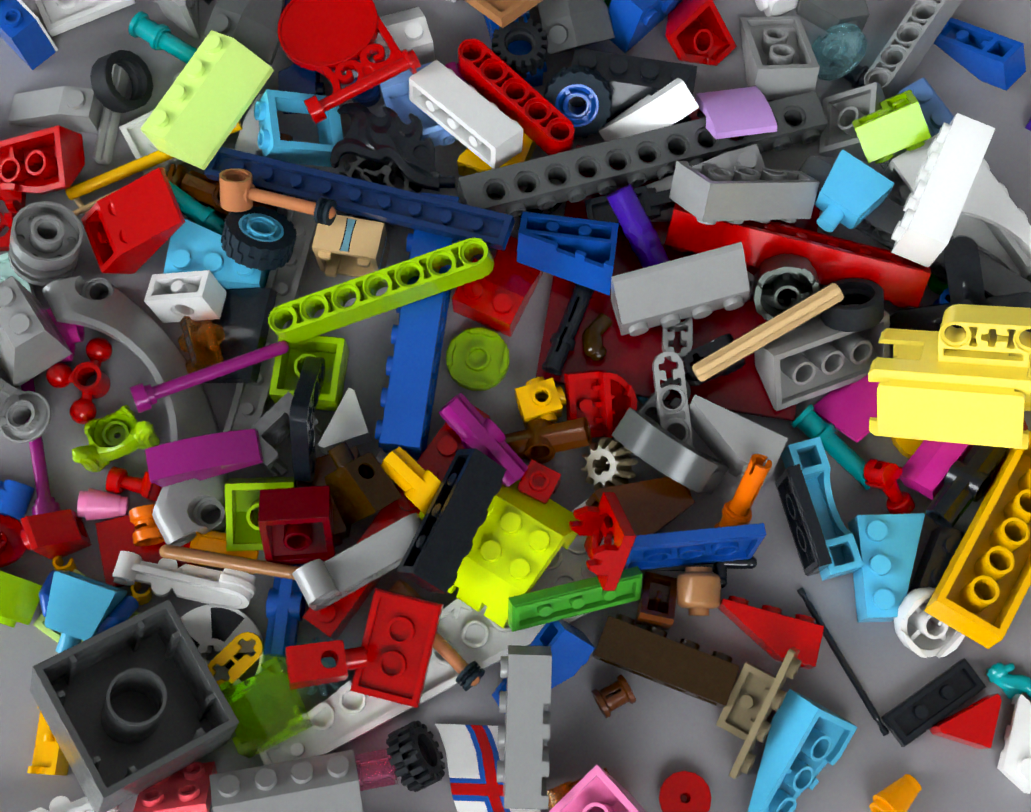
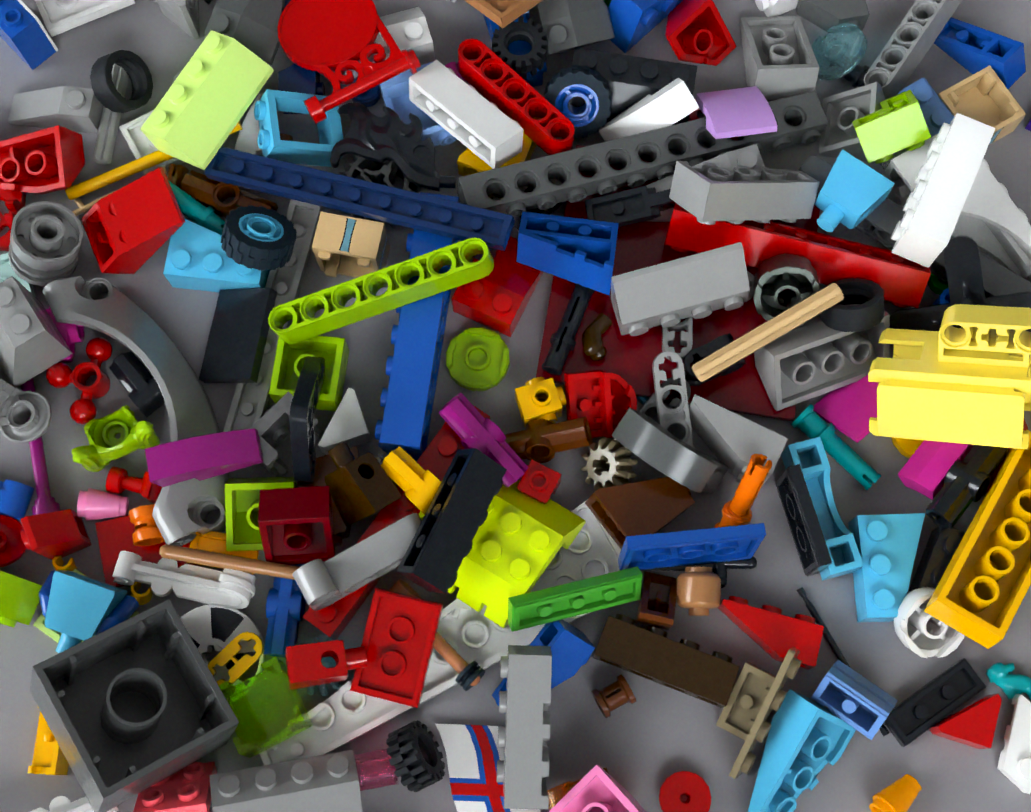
teal pin [128,11,197,64] -> none
magenta piece [129,341,289,413] -> none
white brick [144,270,227,323] -> none
clear orange hips [178,316,225,374] -> none
nougat piece [219,168,337,226] -> none
red piece [569,492,636,591] -> none
dark purple axle [606,184,670,268] -> none
red leg [864,459,915,514] -> none
none -> black piece [109,351,165,417]
none -> medium blue brick [811,660,898,740]
none -> tan container [938,66,1026,145]

